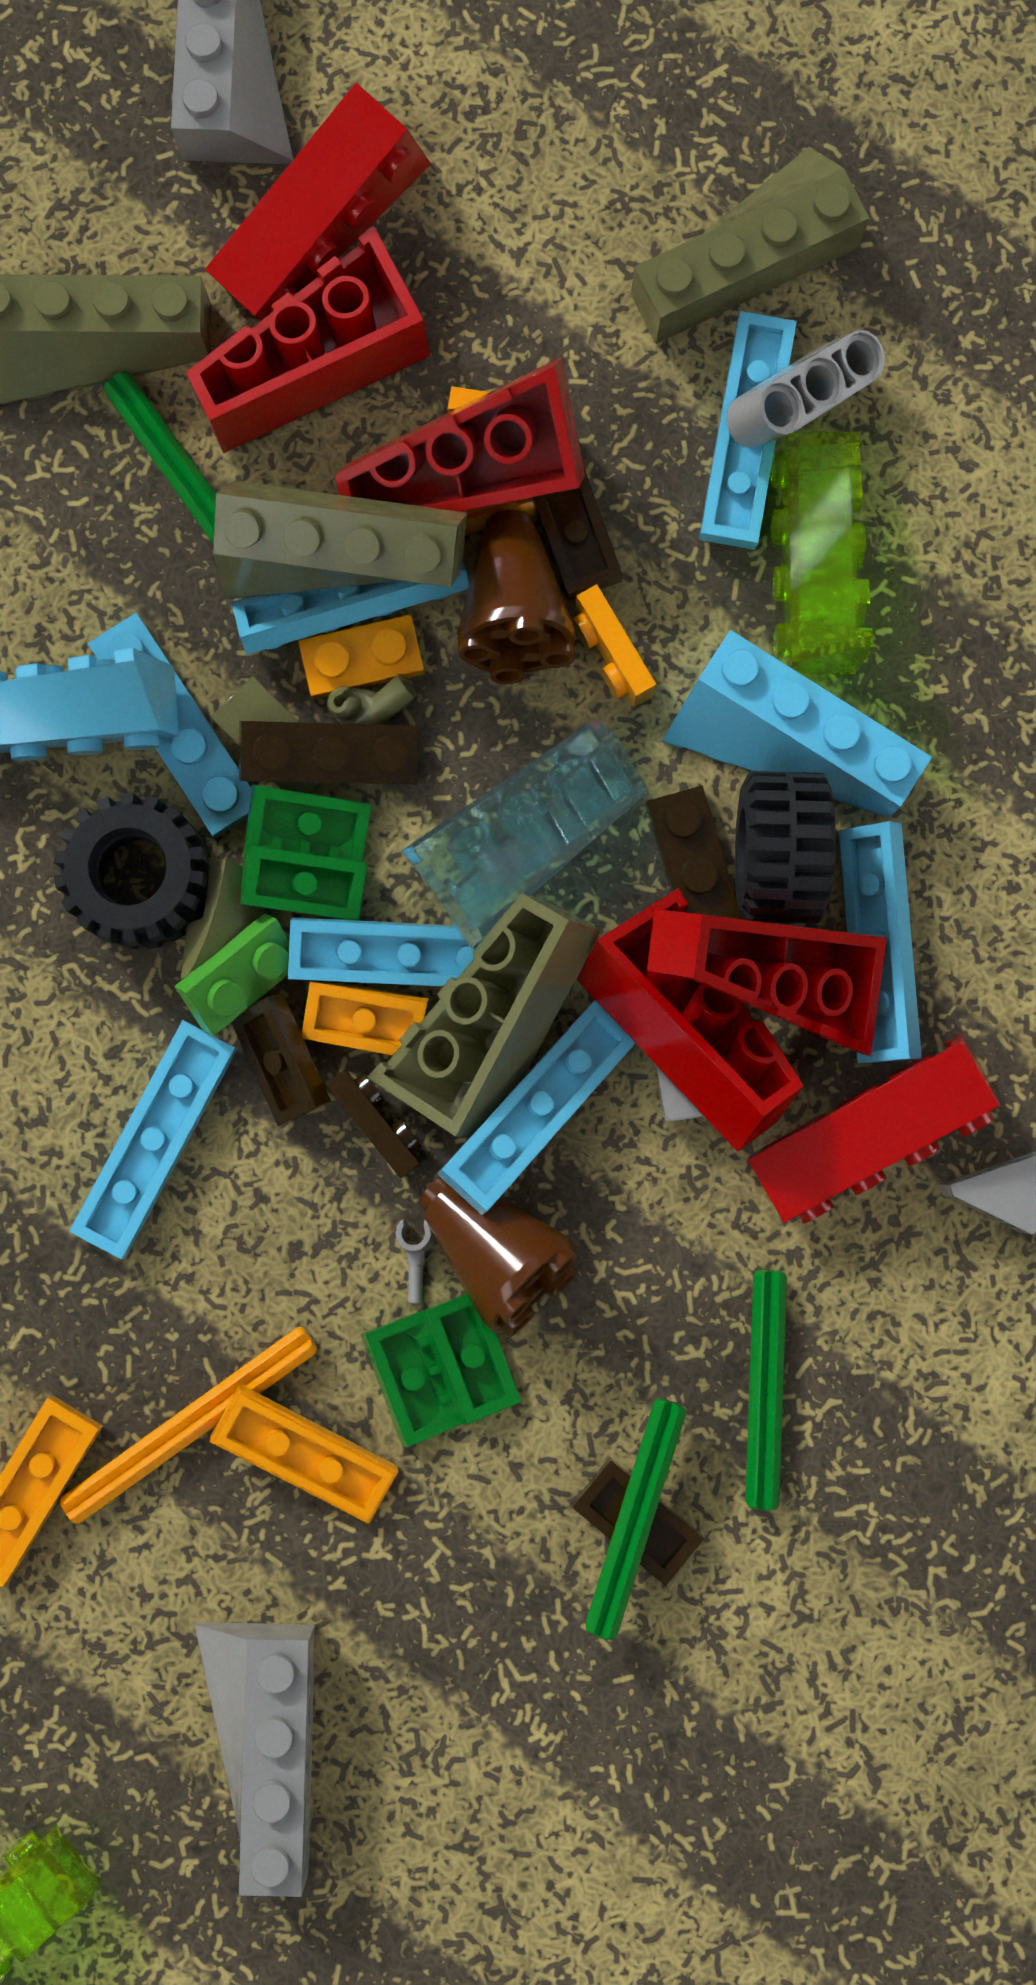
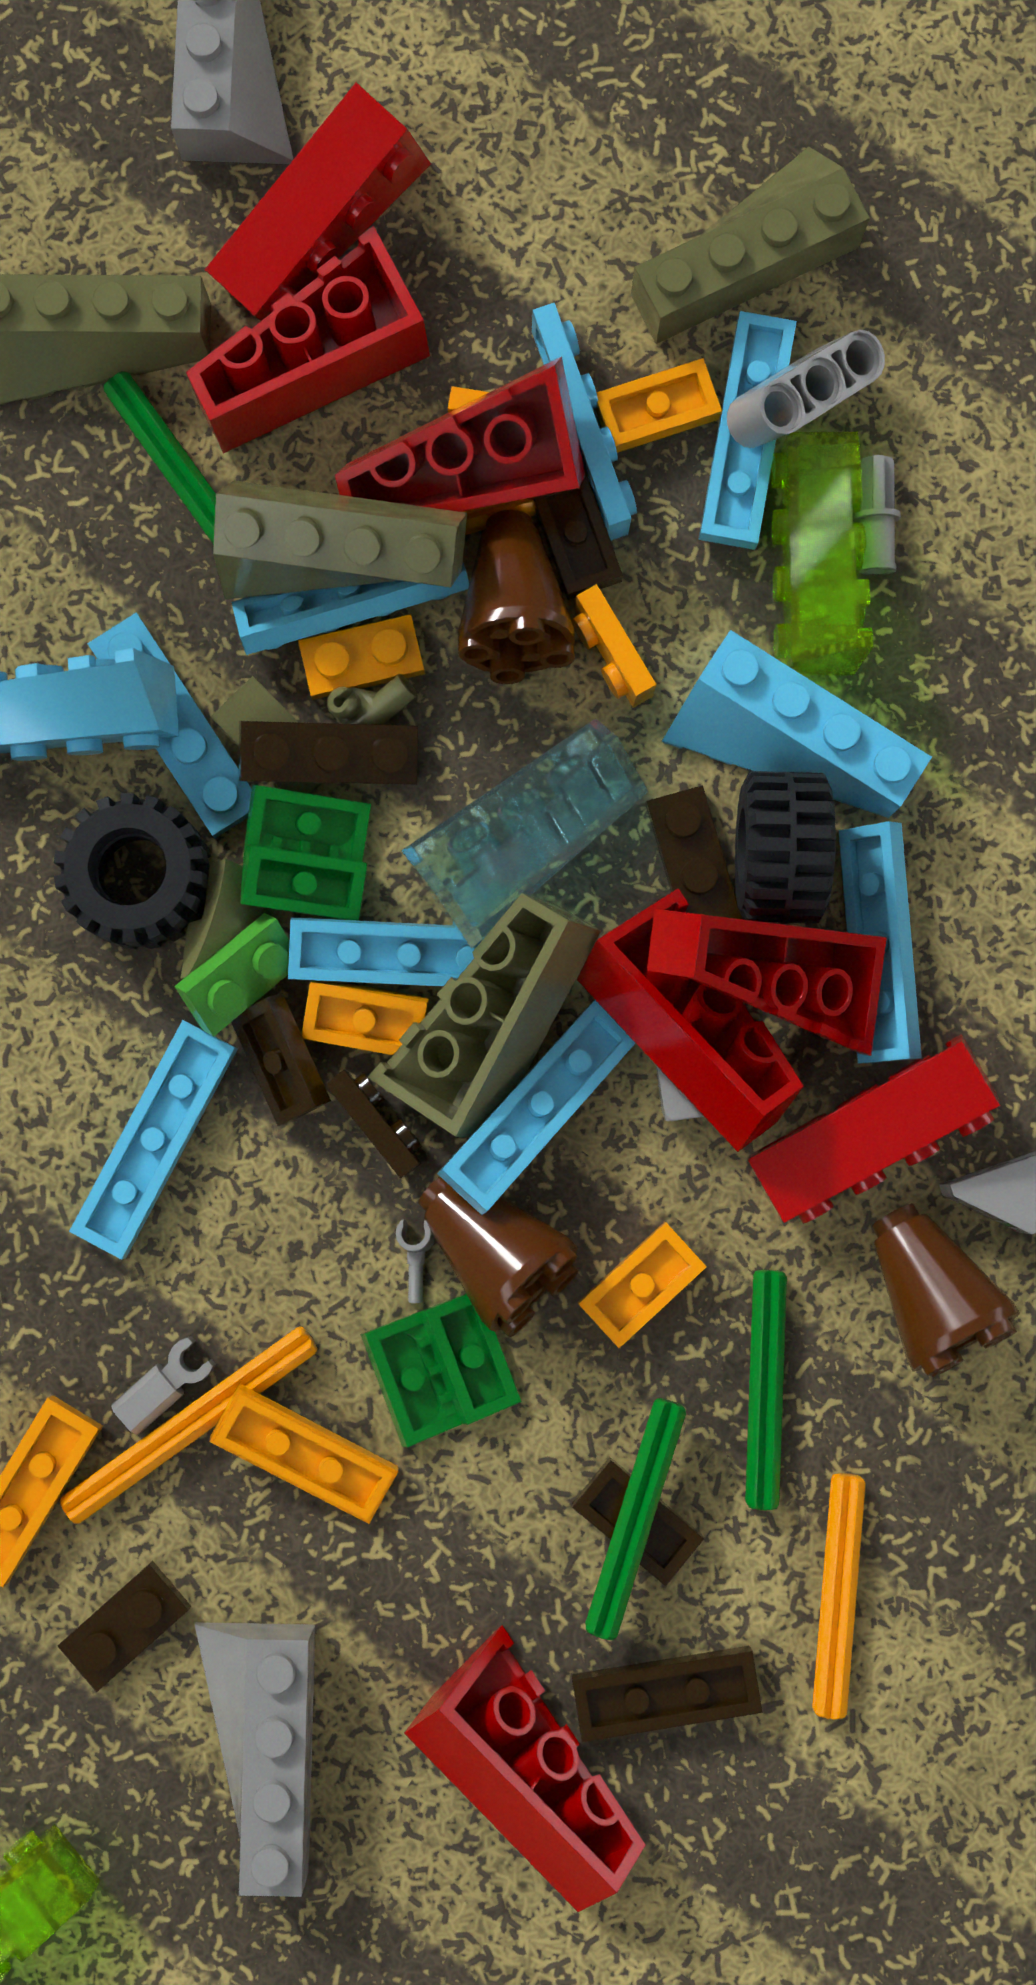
none -> dark brown plate [58,1560,191,1692]
none -> light grey bar [111,1336,216,1435]
none -> red wedge [404,1625,646,1912]
none -> medium azure plate [532,302,637,540]
none -> dark brown plate [571,1645,763,1742]
none -> light orange plate [578,1222,707,1348]
none -> light orange plate [595,358,722,453]
none -> light orange axle [812,1473,866,1720]
none -> axle [854,455,901,574]
none -> reddish brown cone [872,1203,1020,1378]

